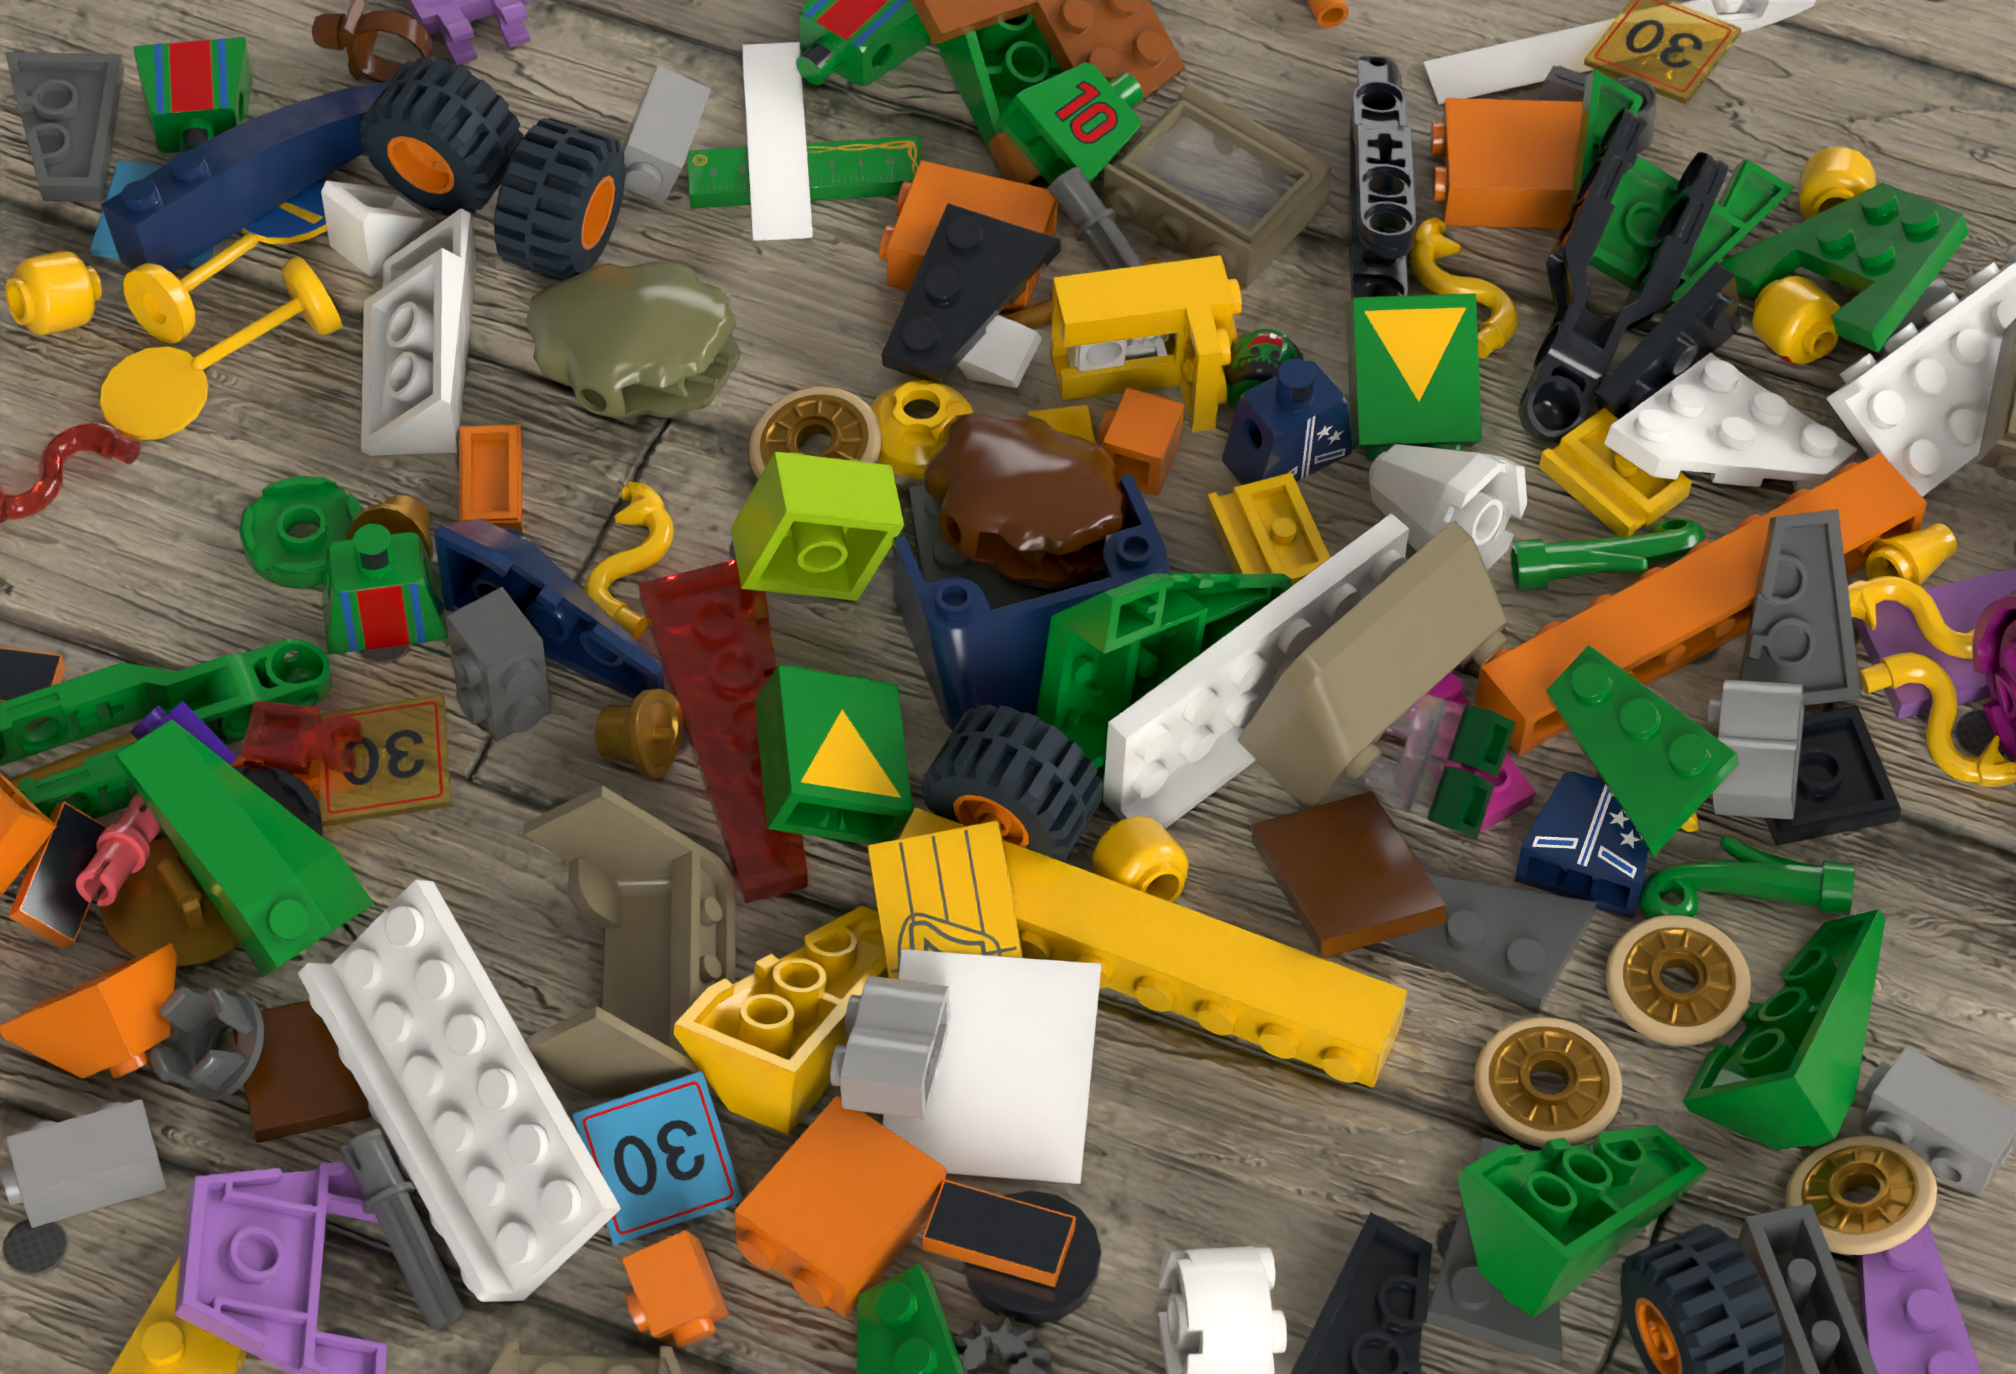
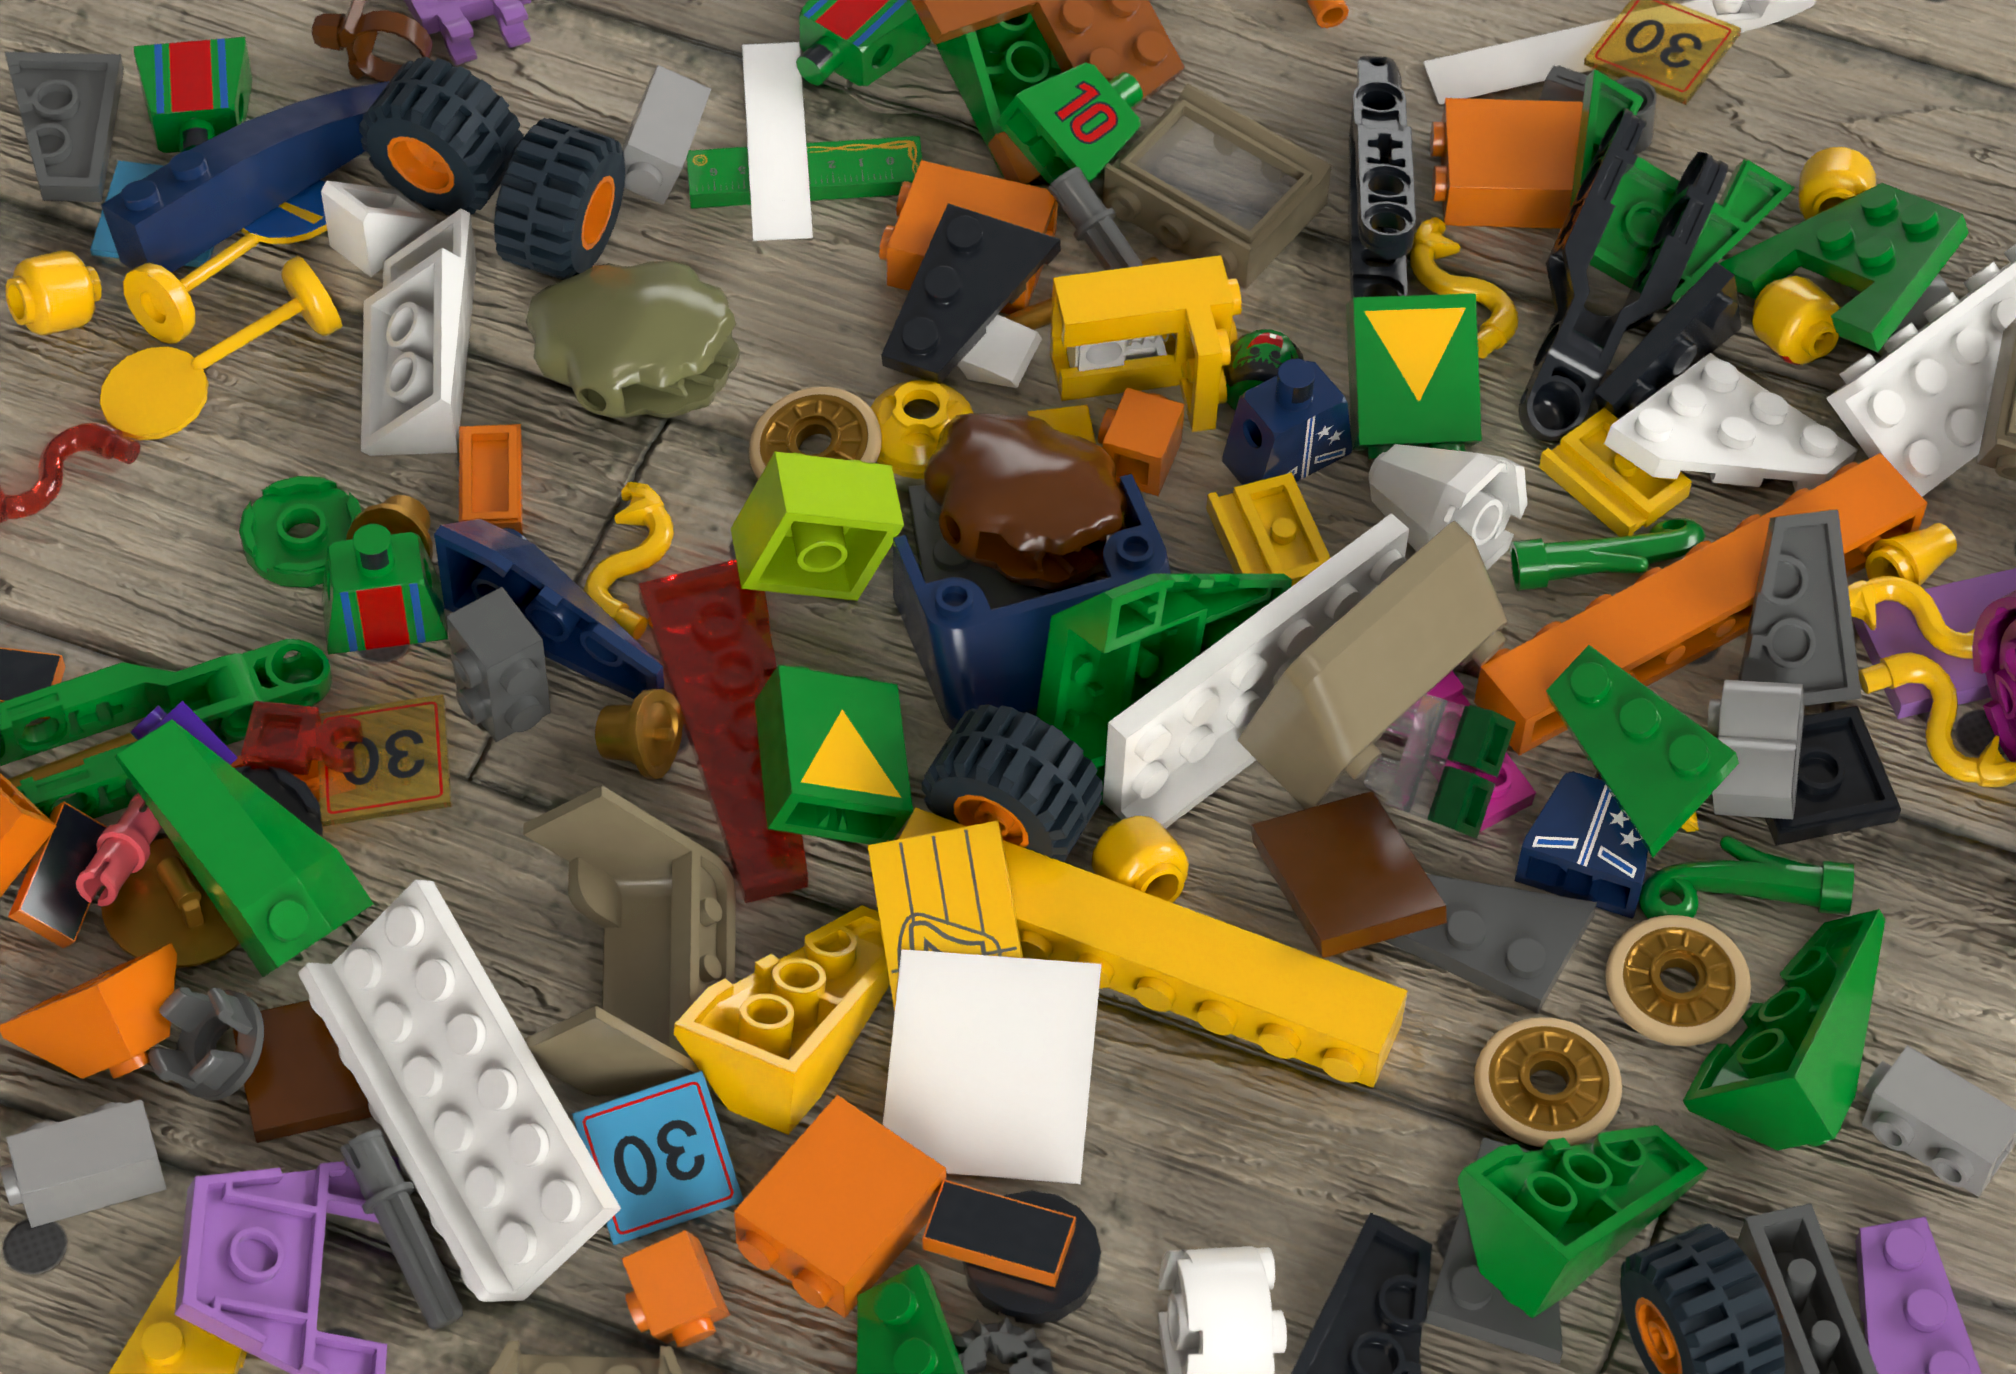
light grey brick [830,976,950,1120] -> none
wheel [1785,1136,1937,1255] -> none

